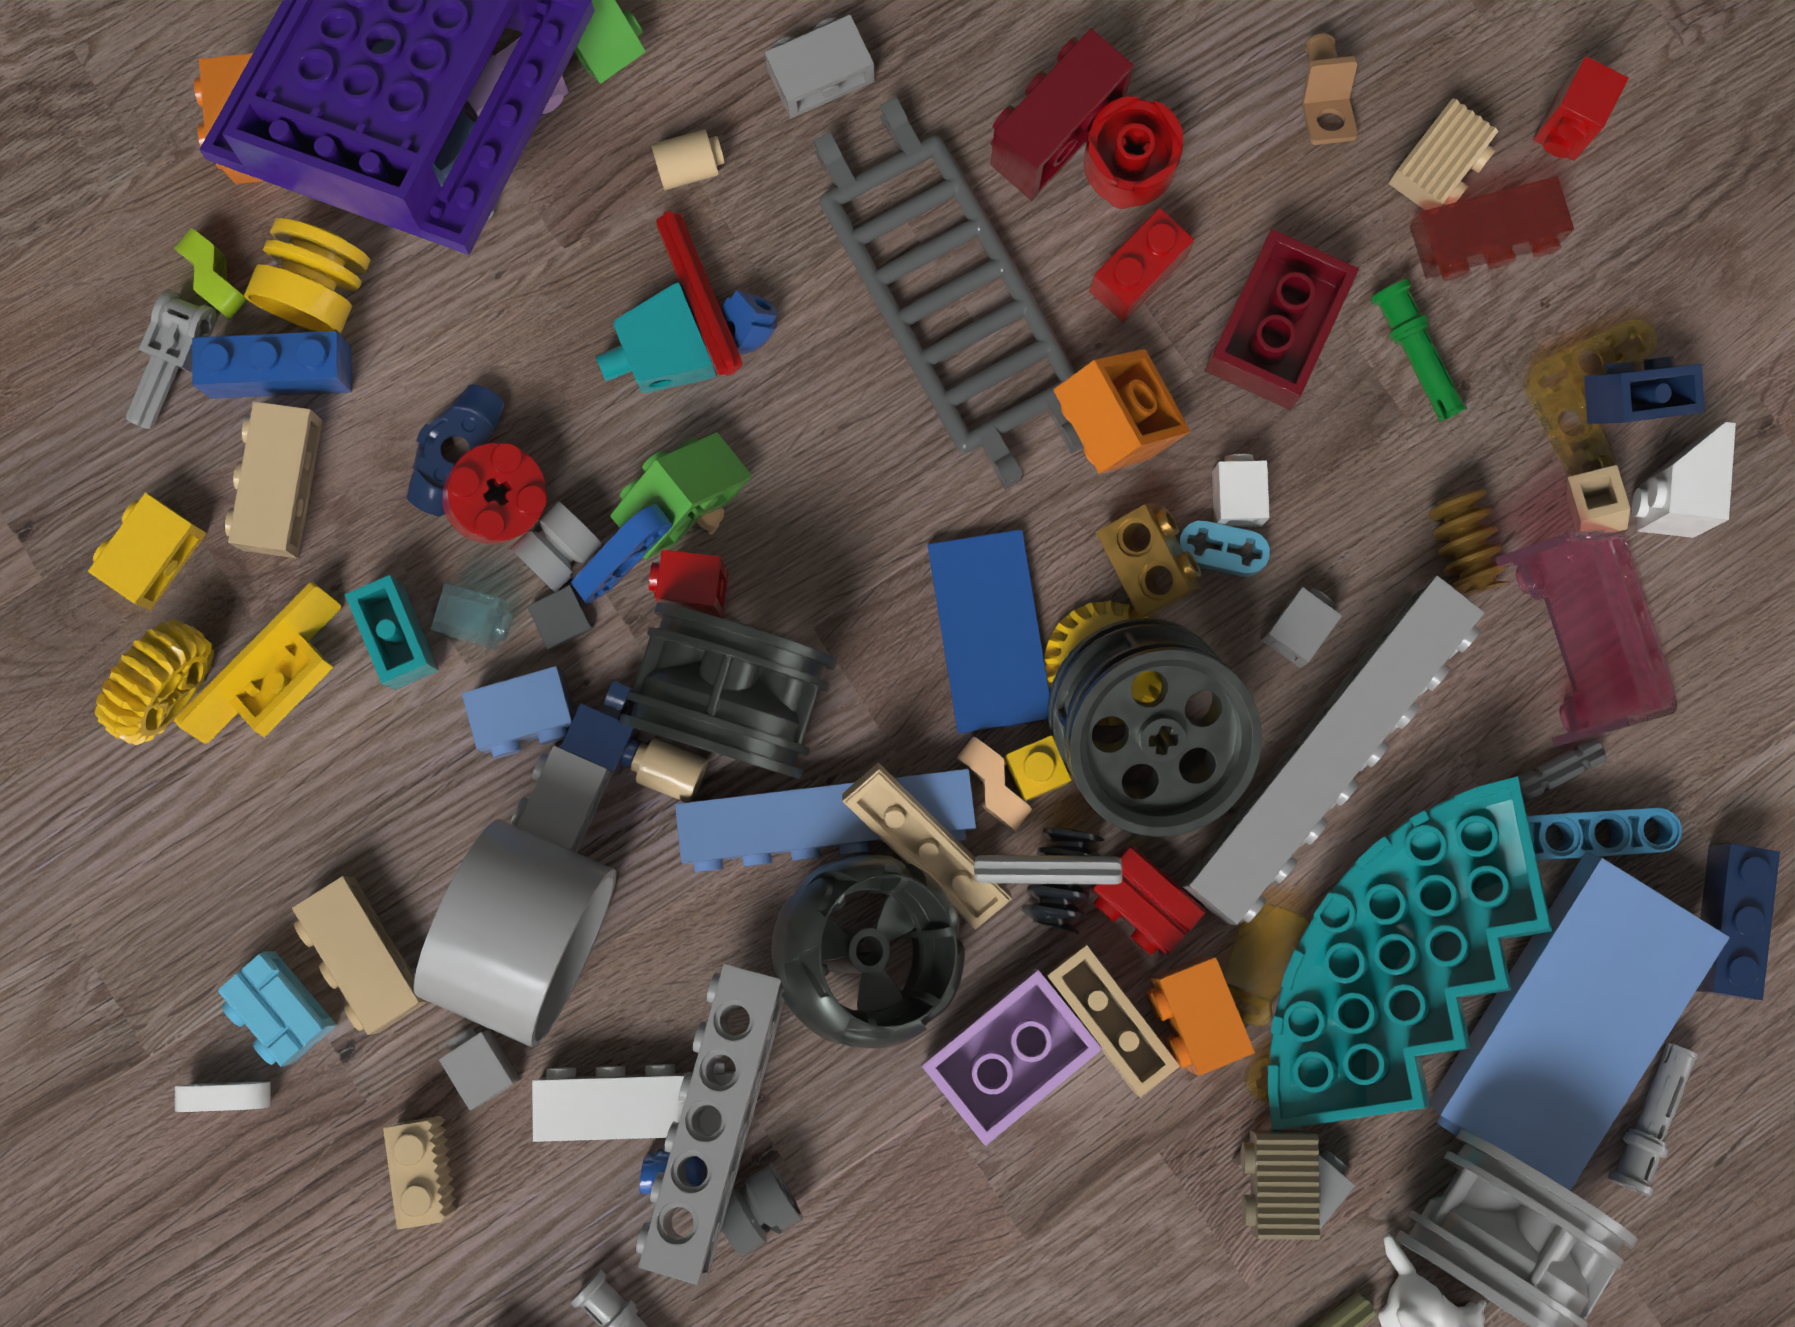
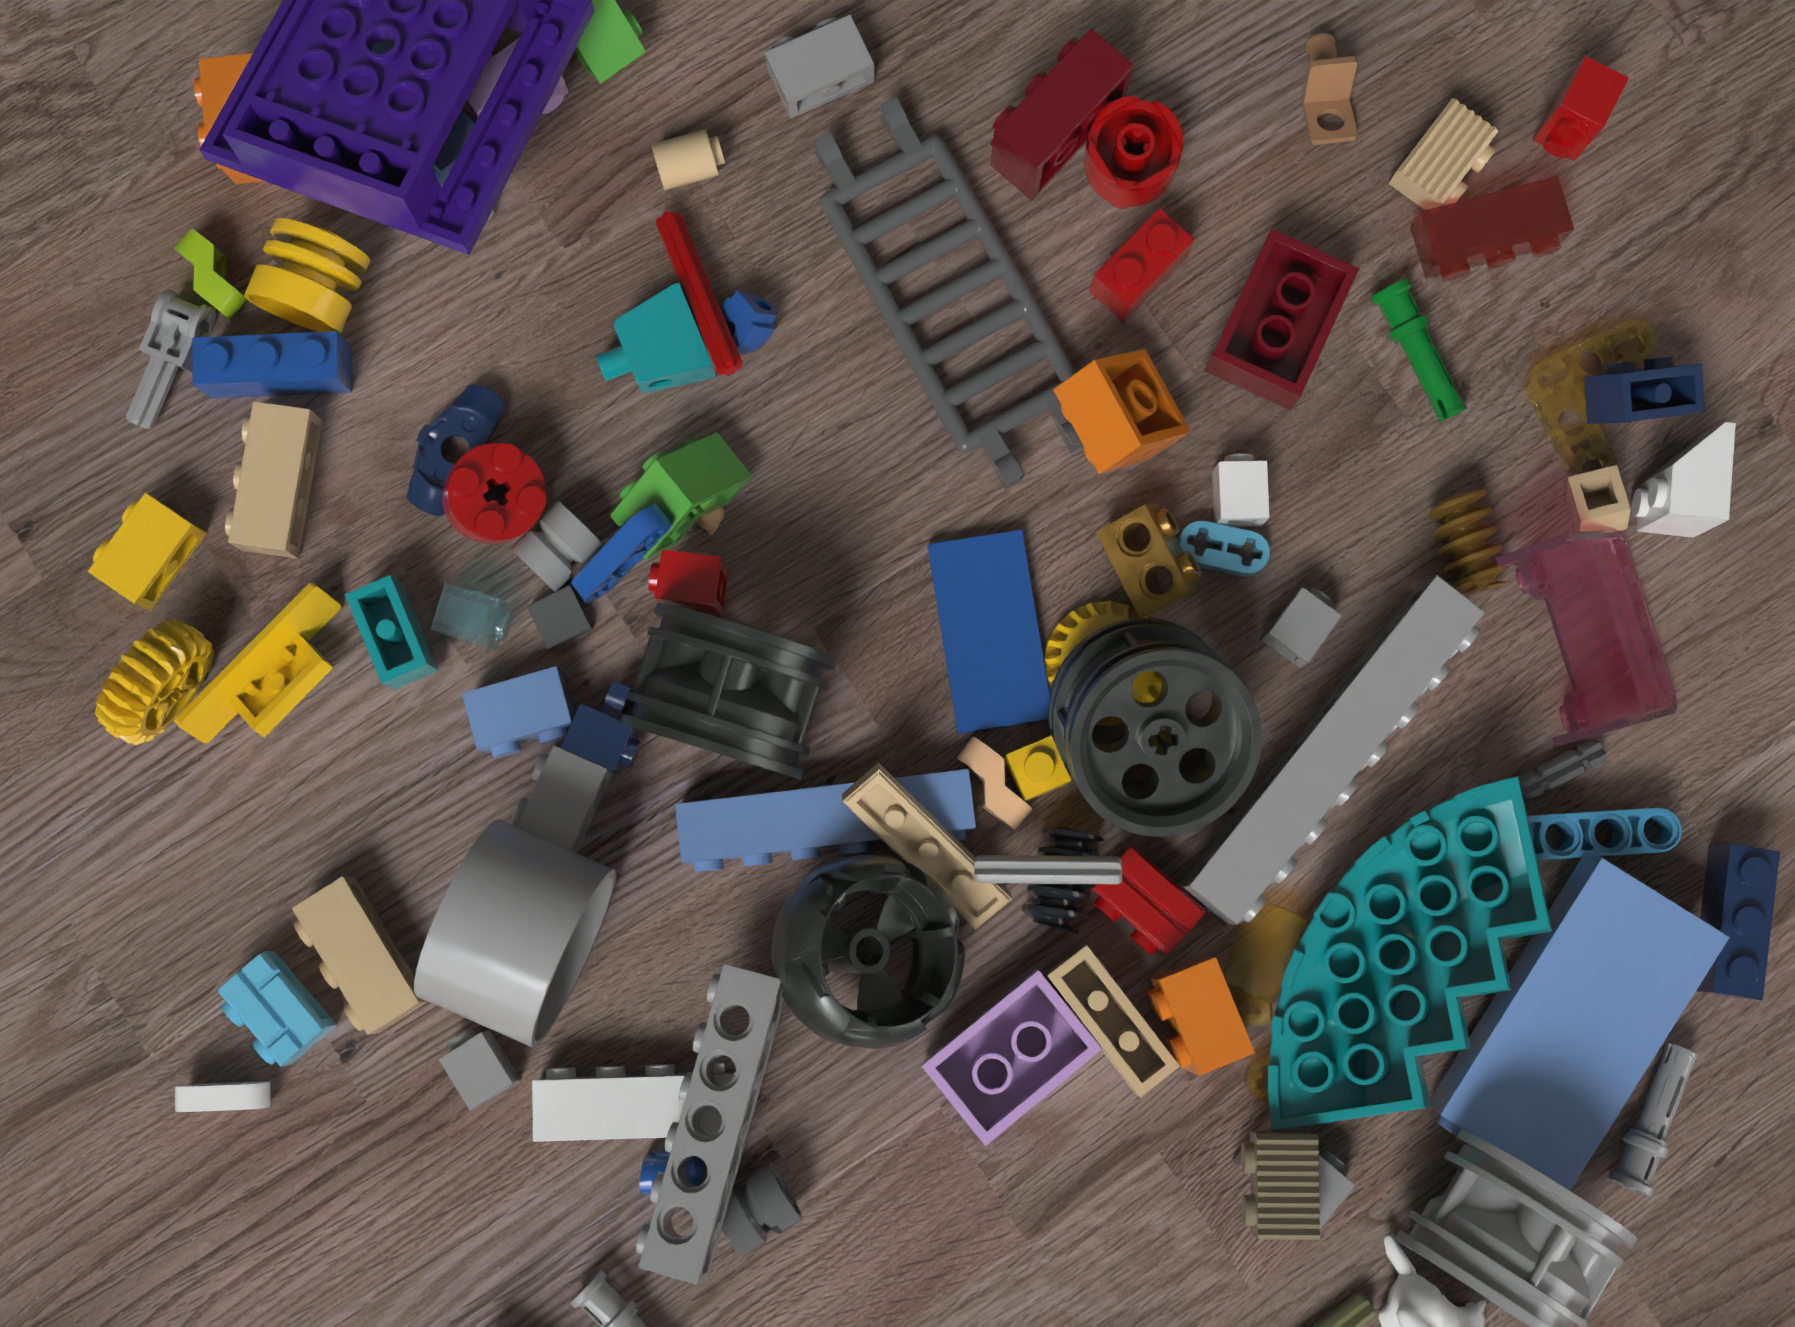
tan brick [383,1116,457,1229] -> none
tan brick [631,738,709,803] -> none

